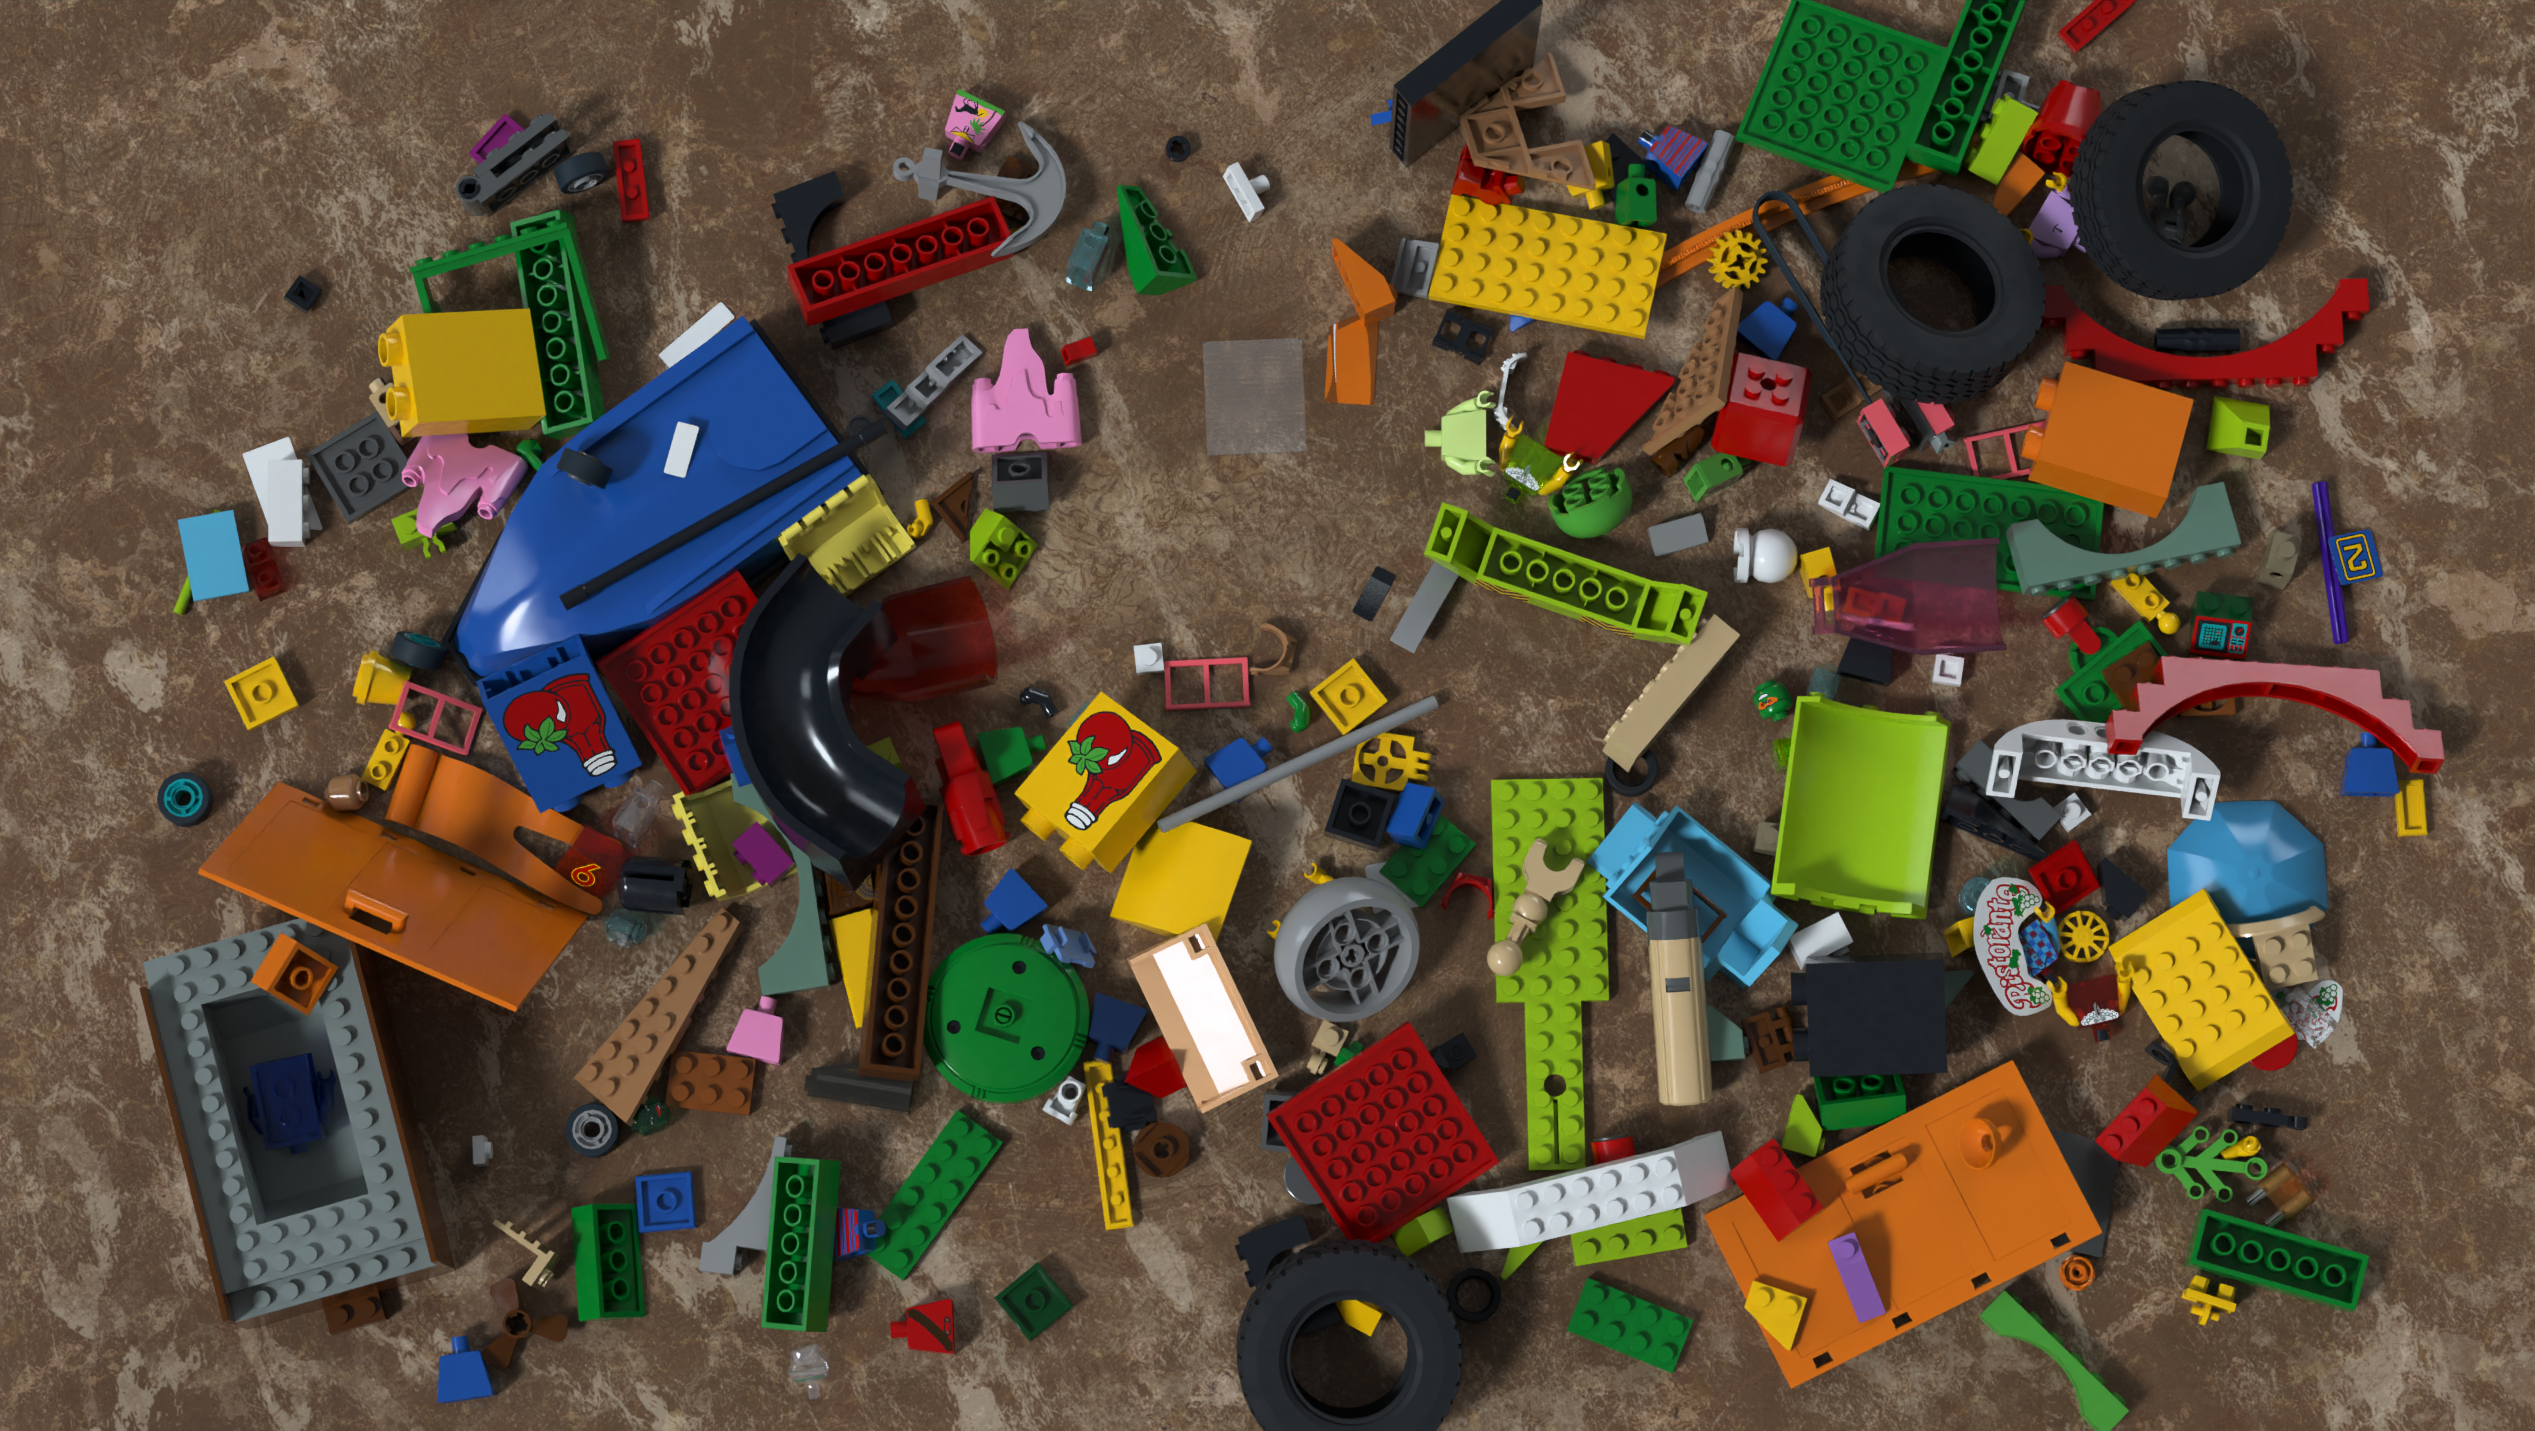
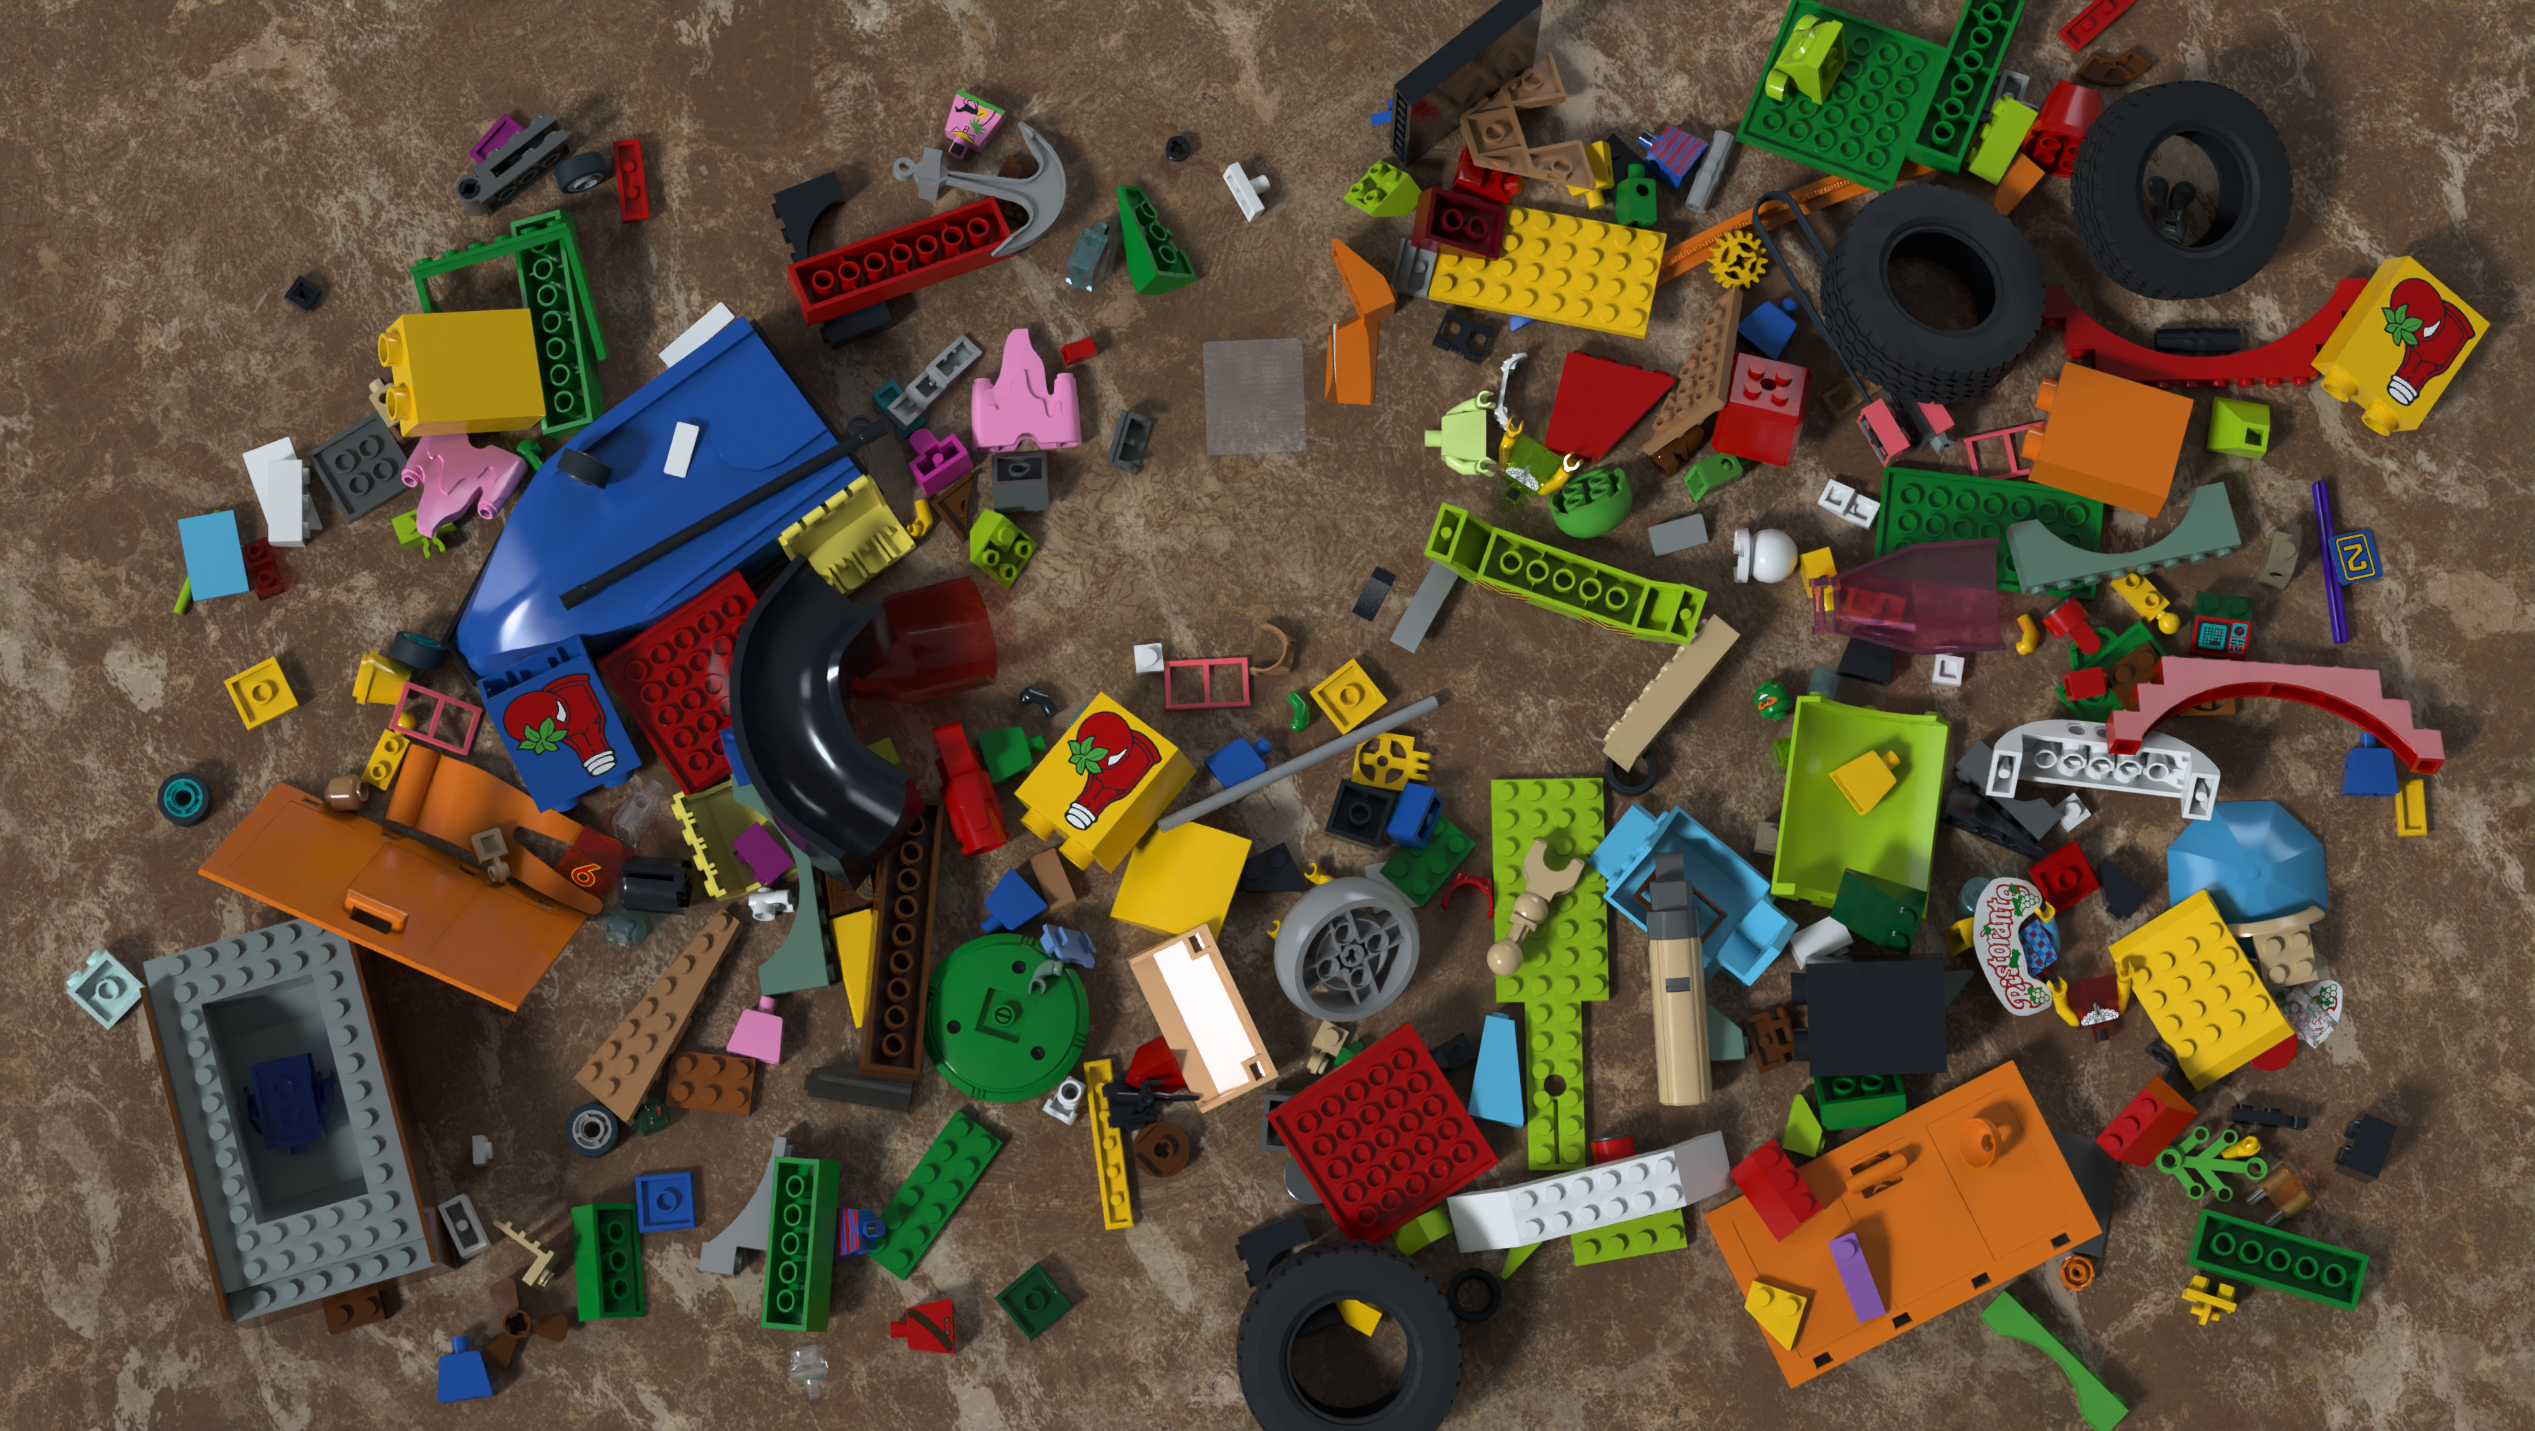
orange slope [250,933,338,1016] -> none
dark blue torso [1088,992,1147,1064] -> none
green plate [1566,1278,1693,1374] -> none
lavender torso [2019,172,2086,258] -> none
yellow wheel [2058,911,2109,963] -> none
none -> light aqua plate [66,948,147,1030]
none -> white brick [438,1194,492,1260]
none -> tan plate [470,827,510,884]
none -> white plate [749,888,797,921]
none -> dark pink brick [908,429,974,498]
none -> sand green arm [1028,959,1063,996]
none -> medium nougat slope [1029,848,1077,913]
none -> dark grey hinge [1106,409,1152,475]
none -> black piece [1115,1080,1199,1115]
none -> black wing [1240,842,1308,893]
none -> lime slope [1343,160,1422,217]
none -> dark red slope [1411,186,1507,261]
none -> medium azure slope [1467,1012,1524,1128]
none -> lime piece [1765,14,1847,105]
none -> yellow torso [1829,750,1900,816]
none -> dark green slope [1830,868,1928,955]
none -> yellow arm [2016,613,2040,655]
none -> red brick [2062,666,2108,702]
none -> reddish brown tile [2075,48,2153,87]
none -> yellow brick [2311,255,2490,436]
none -> black brick [2334,1113,2397,1184]

